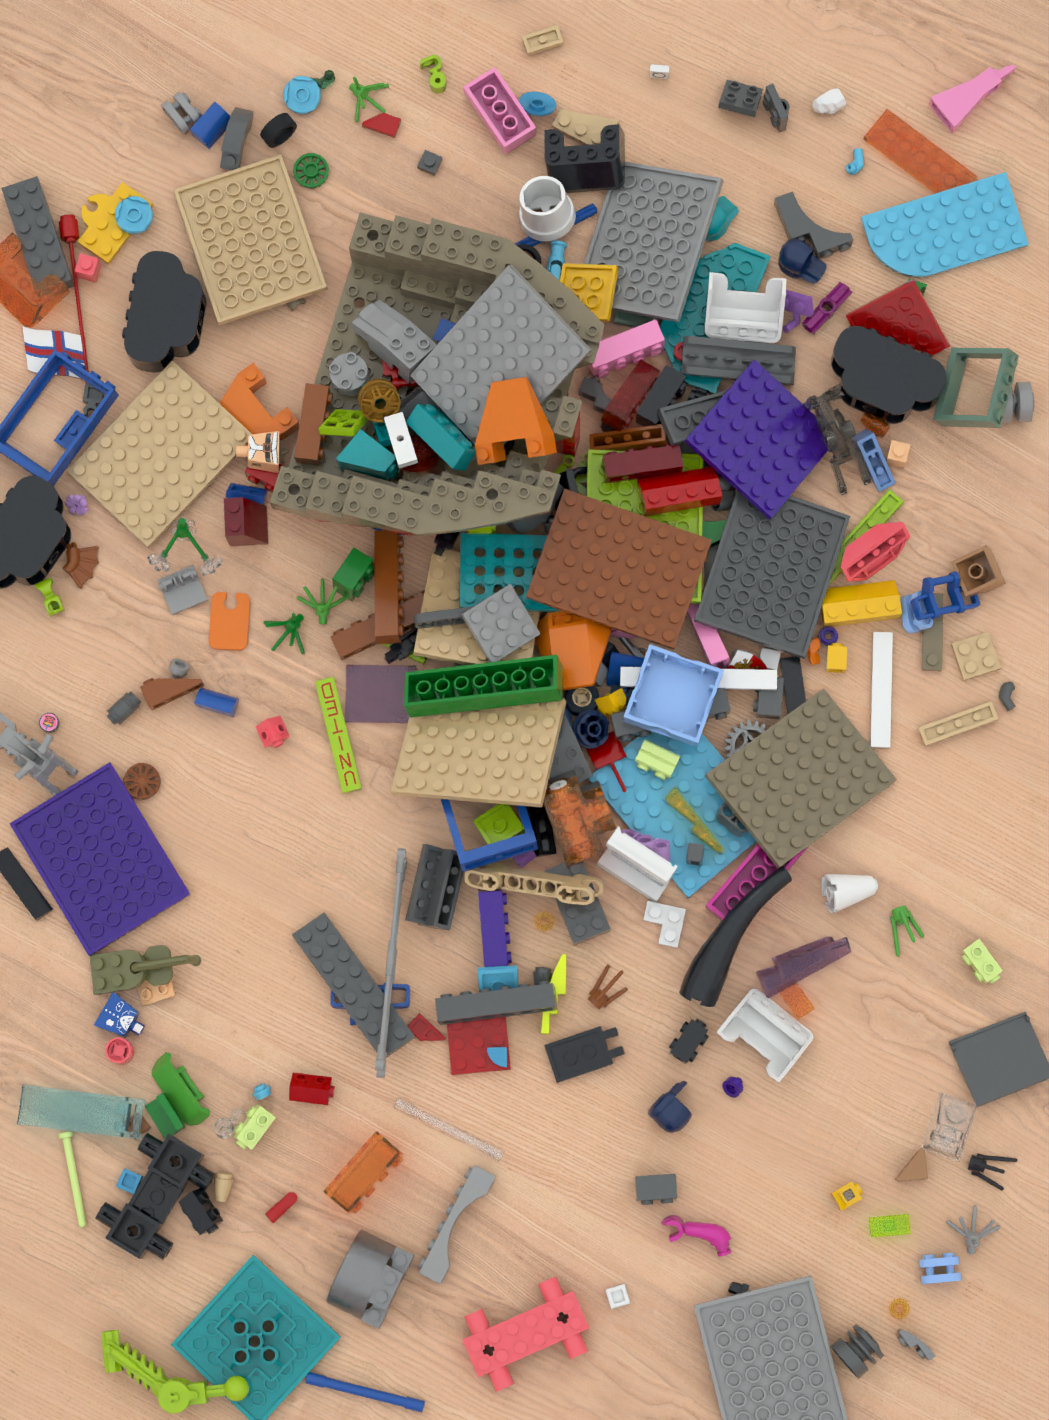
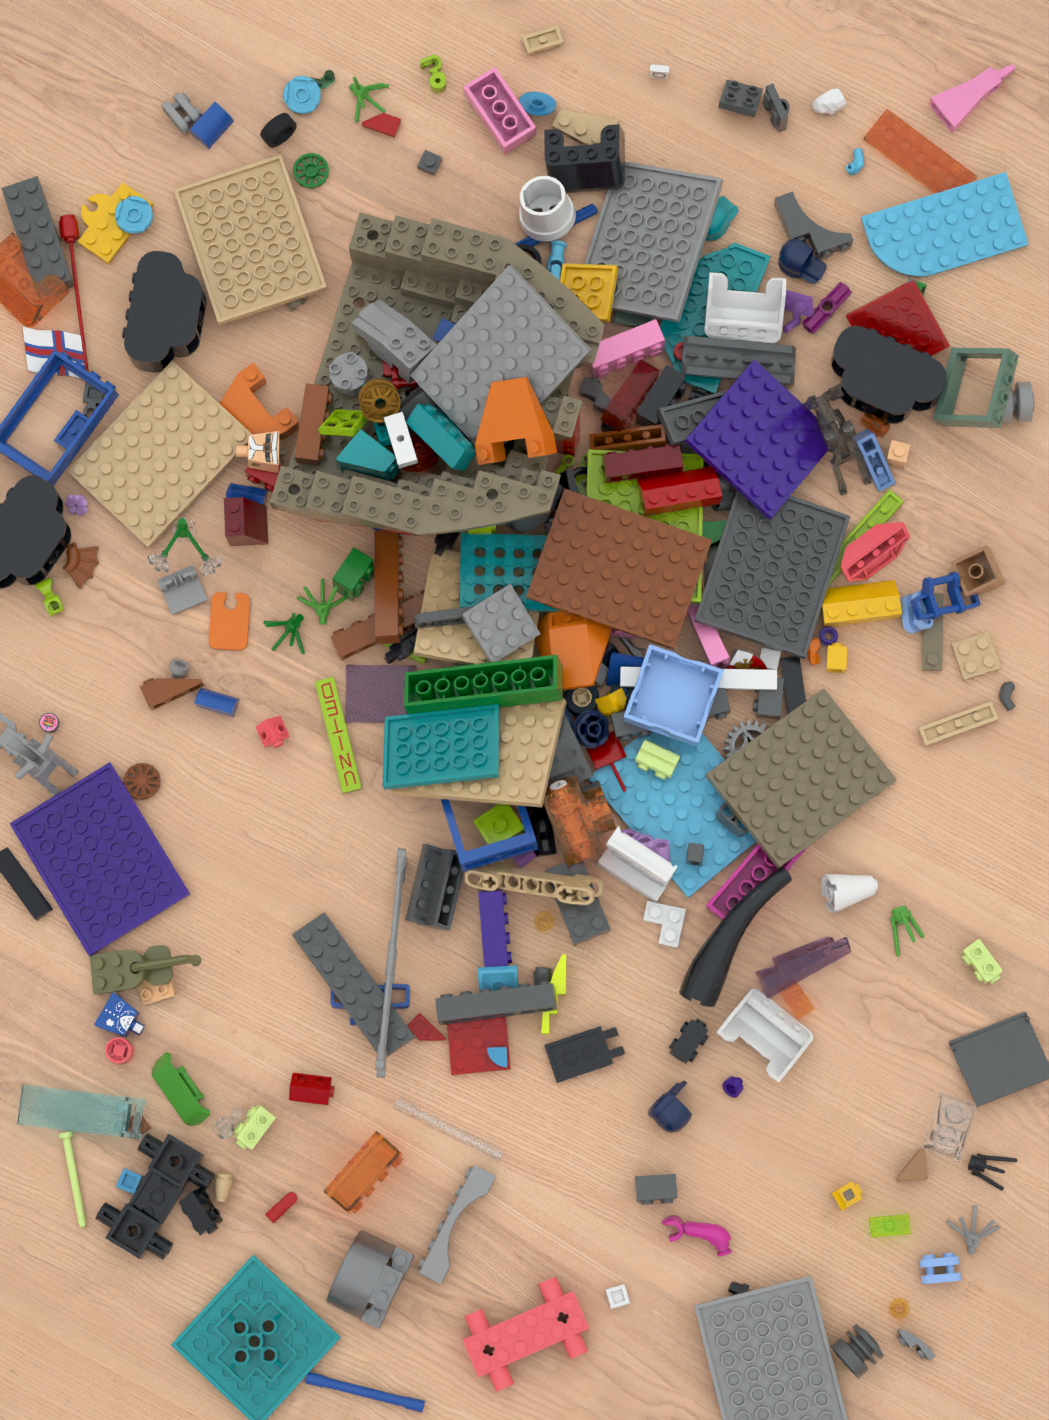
coral brick [75,254,101,282] -> none
lime piece [101,1330,249,1414] -> none
dark grey head [107,691,141,725] -> none
green panel [145,1093,185,1139] -> none
dark grey arch [220,107,254,170] -> none
medium azure plate [252,1083,271,1100] -> none
dark orange plant [588,965,628,1009] -> none
clear yellow slope [664,786,725,856] -> none
white tile [870,632,893,748] -> none
none -> teal plate [382,704,500,790]

